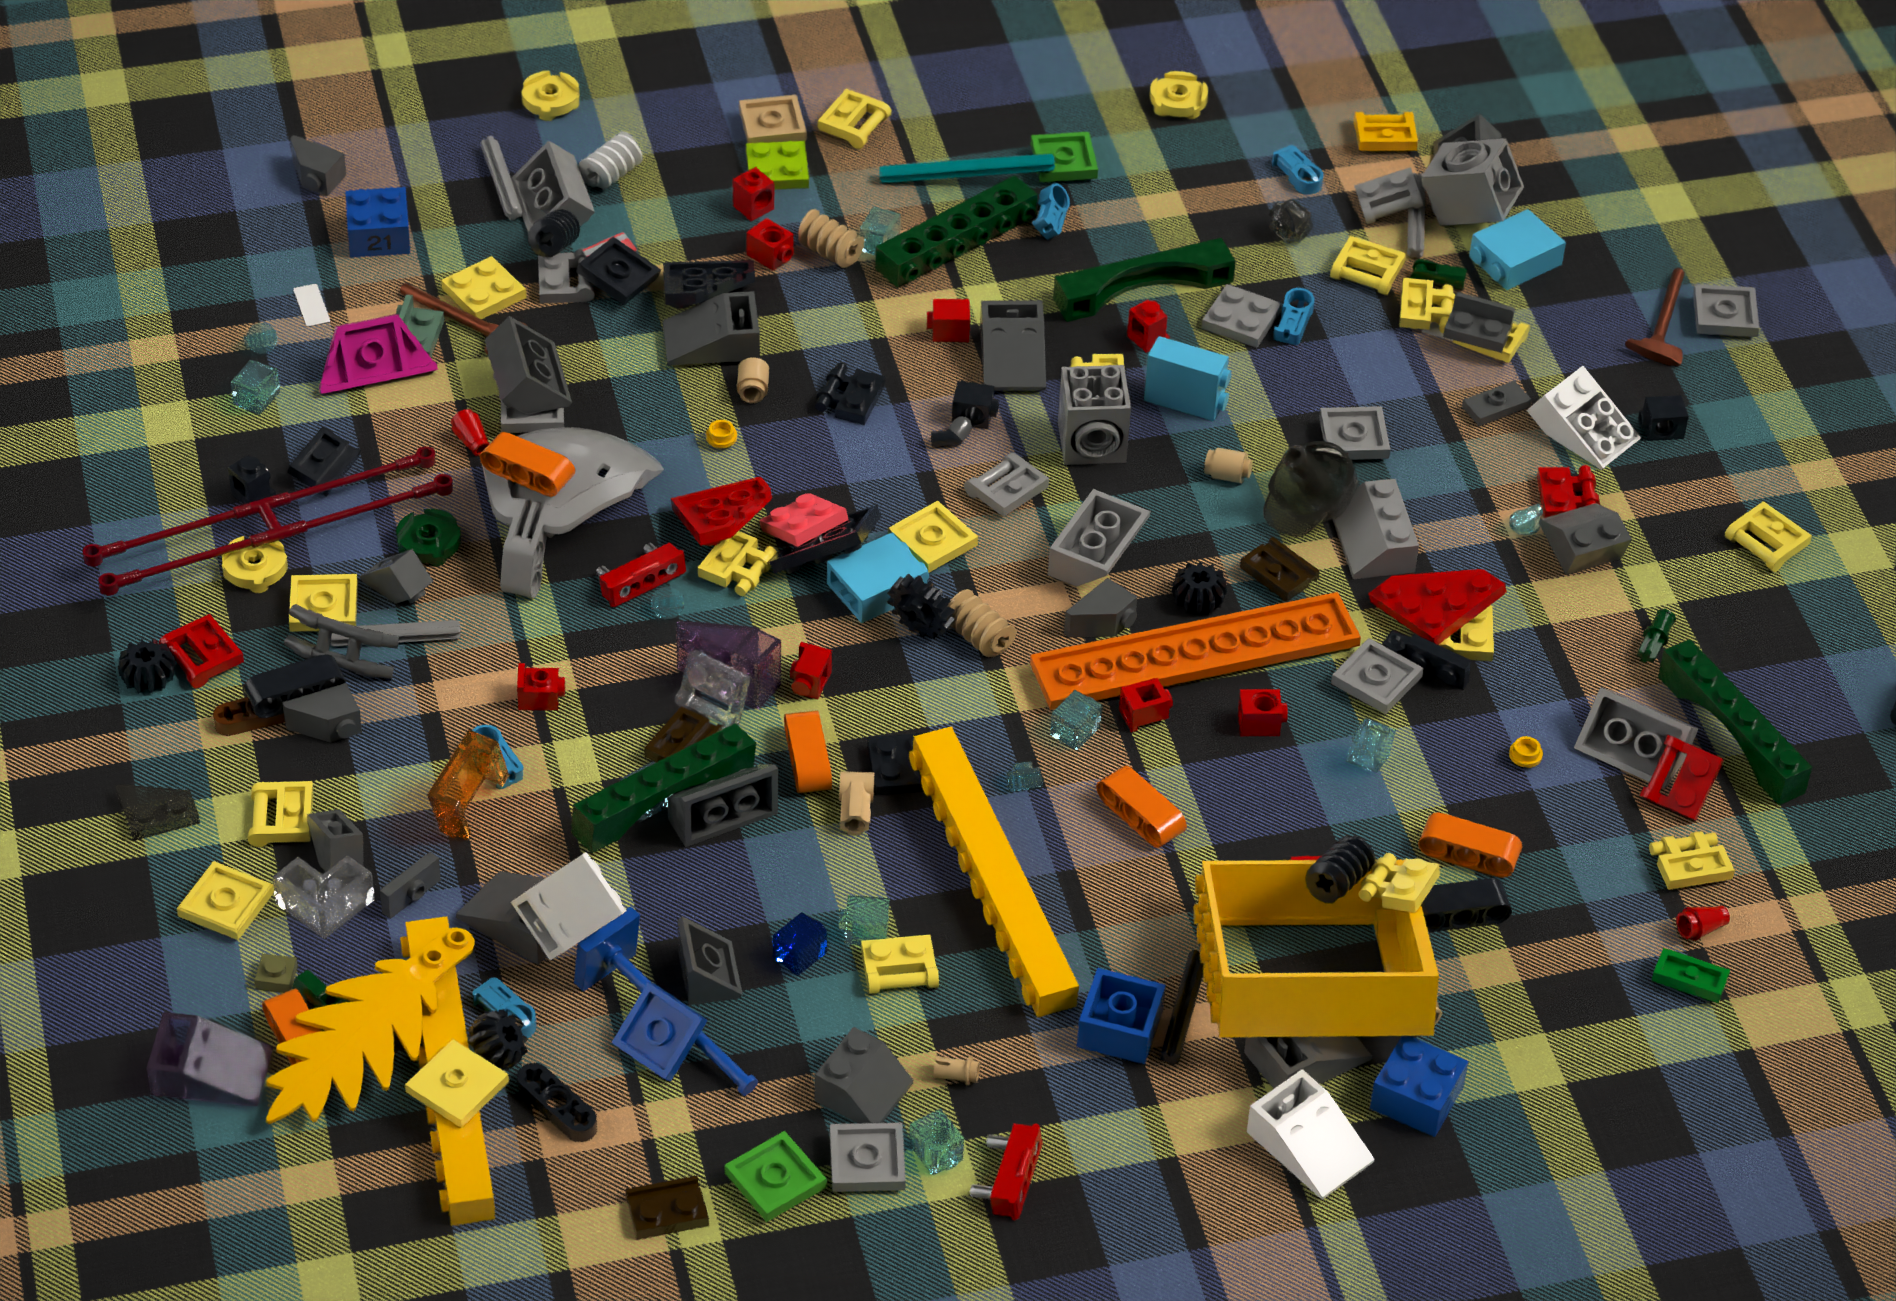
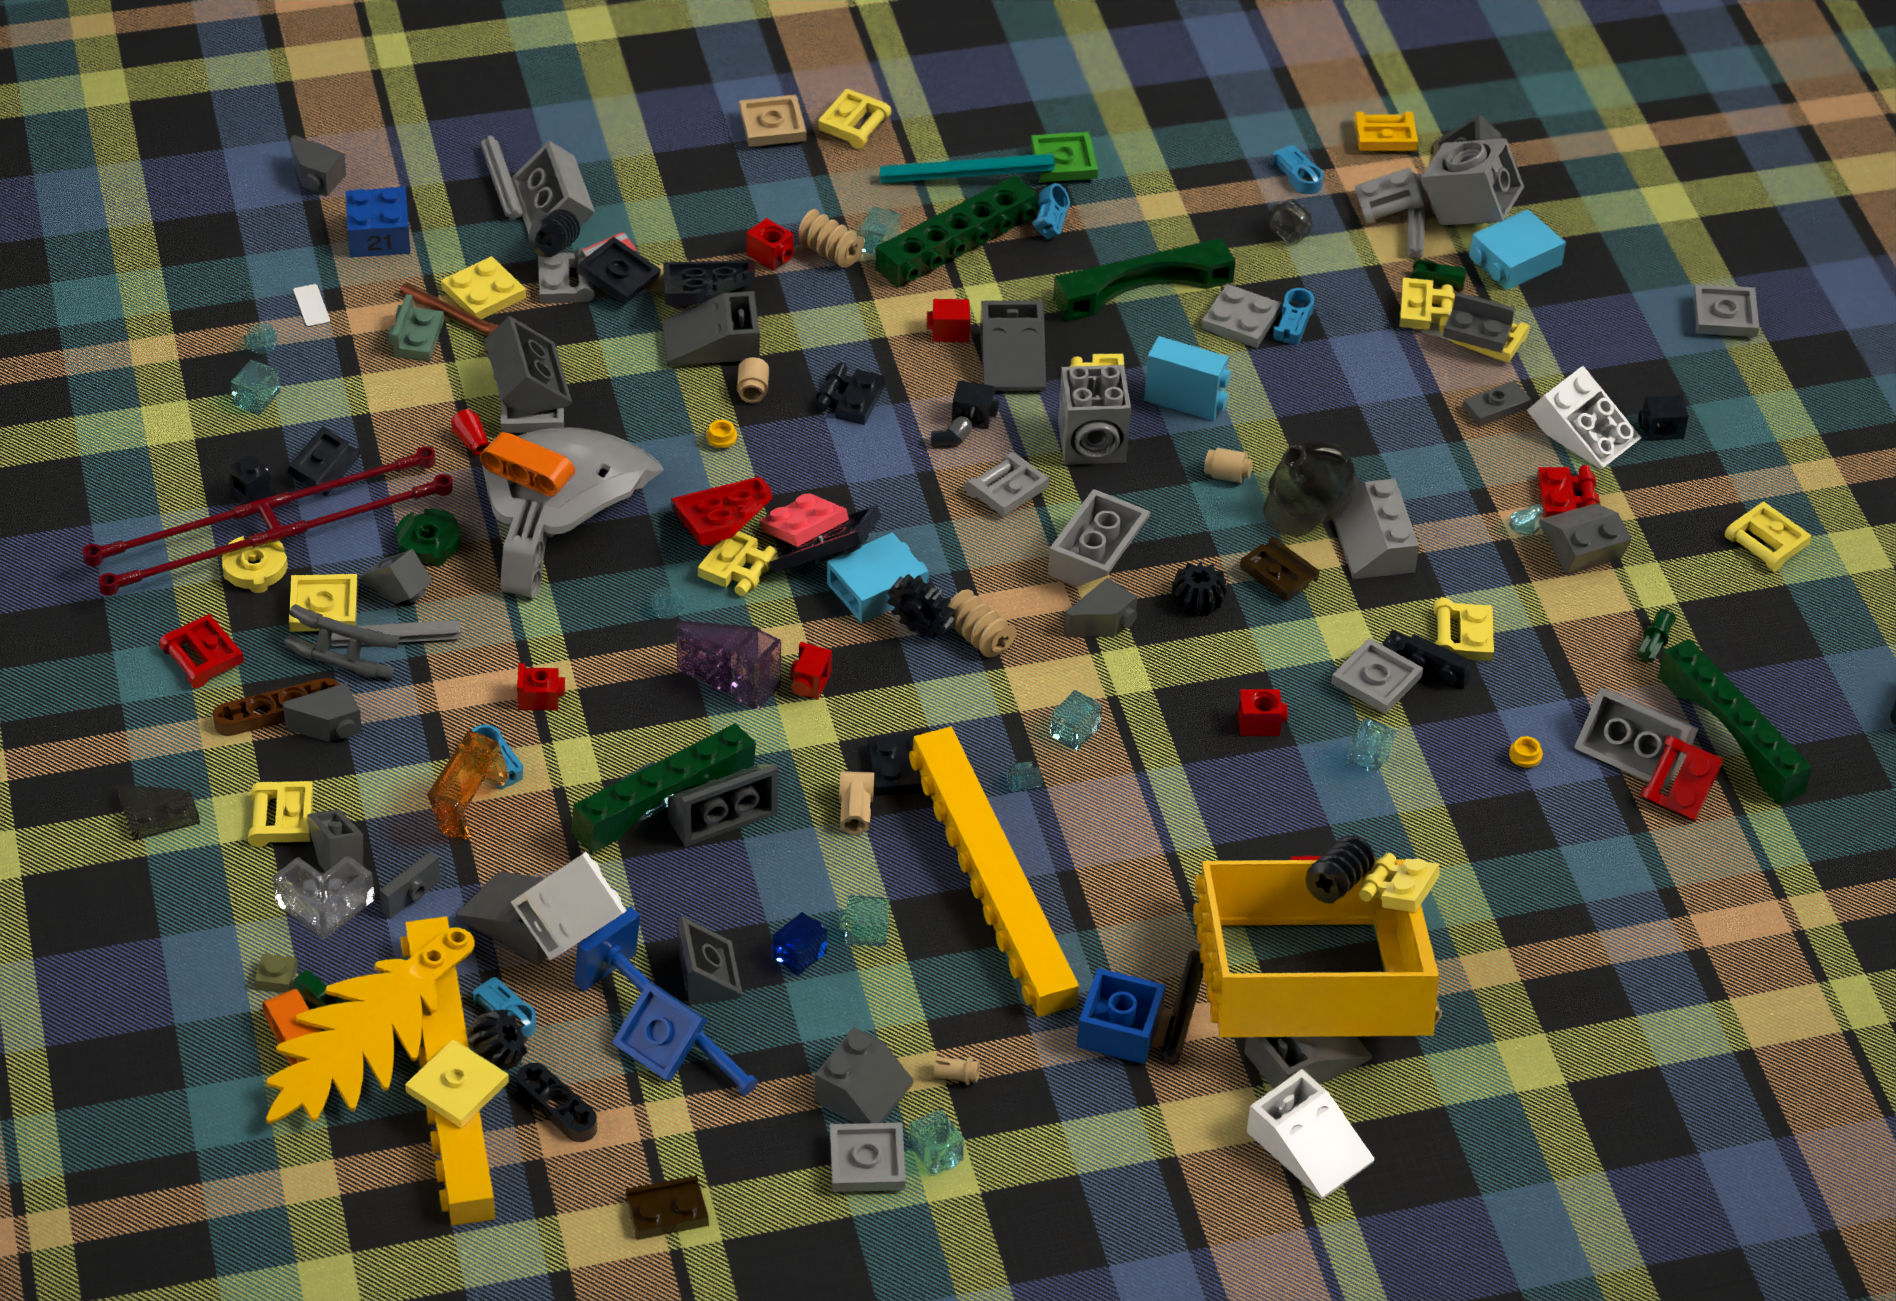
black gear [118,638,176,694] -> none
clear purple slope [146,1012,273,1107] -> none
light yellow plate [177,861,274,940] -> none
black beam [243,654,347,718] -> none
dark pink wing [319,314,438,394] -> none
light yellow plate [522,71,579,121] -> none
white piece [579,131,643,189] -> none
red piece [596,542,686,607] -> none
dark brown plate [644,706,722,763] -> none
clear plate [675,649,751,728] -> none
bright green plate [725,1131,827,1222] -> none
red brick [733,167,775,221] -> none
lime plate [746,141,809,190] -> none
orange beam [784,710,832,793] -> none
light yellow plate [861,935,939,994] -> none
light yellow plate [888,501,978,573] -> none
red piece [970,1124,1043,1220] -> none
orange plate [1030,592,1361,710] -> none
orange beam [1096,765,1187,848] -> none
red brick [1119,677,1173,733] -> none
red brick [1127,300,1170,353] -> none
light yellow plate [1150,71,1208,119] -> none
light grey plate [1319,406,1390,460] -> none
light yellow plate [1330,236,1406,296] -> none
red plate [1368,569,1507,645] -> none
blue brick [1370,1036,1469,1137] -> none
orange beam [1418,813,1522,878] -> none
black beam [1421,878,1512,933] -> none
copper piece [1625,268,1685,366] -> none
light yellow plate [1649,831,1735,890] -> none
green plate [1651,948,1730,1004] -> none
red cone [1676,905,1730,941] -> none

